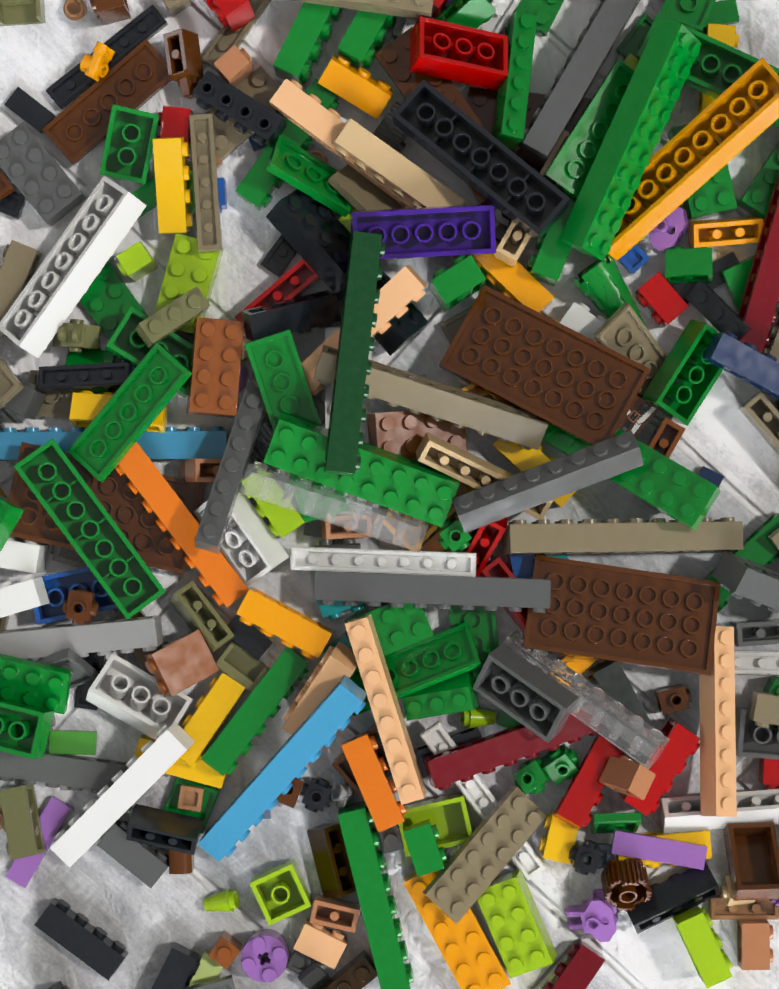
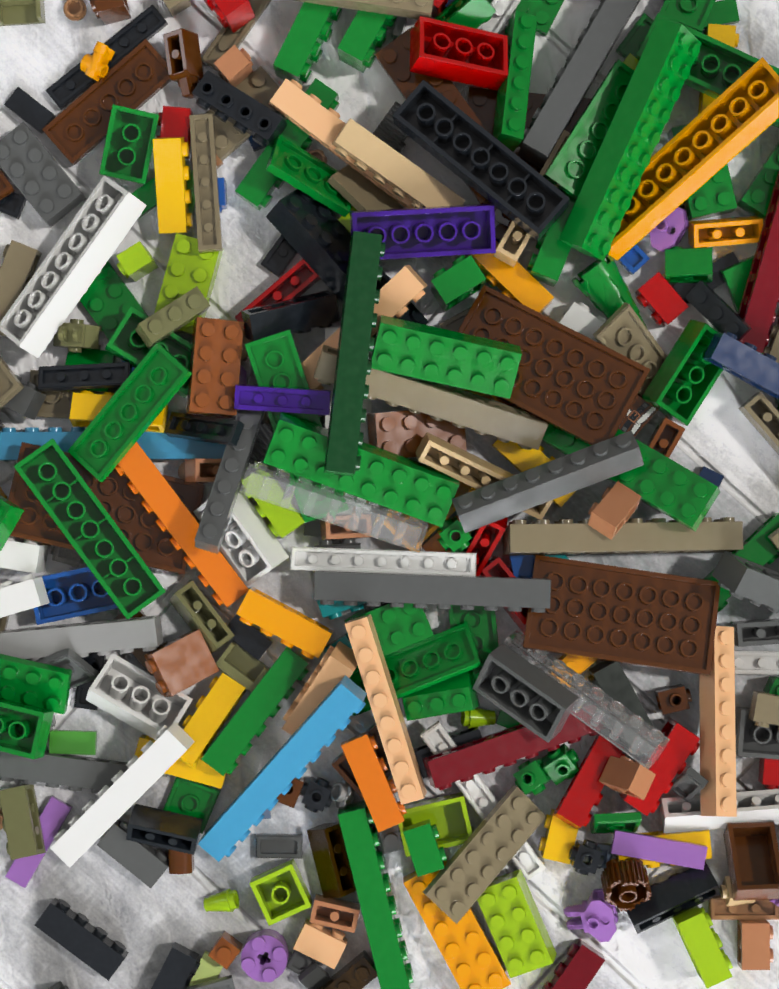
reddish brown brick [63,589,99,625] -> none
medium nougat plate [177,784,205,812] -> none
light orange brick [318,54,393,119] -> none
none -> black plate [164,412,245,446]
none -> dark purple plate [234,384,331,415]
none -> dark grey tile [256,833,303,859]
none -> green brick [370,315,522,399]
none -> nougat brick [588,481,641,540]
none -> dark grey tile [671,766,709,802]

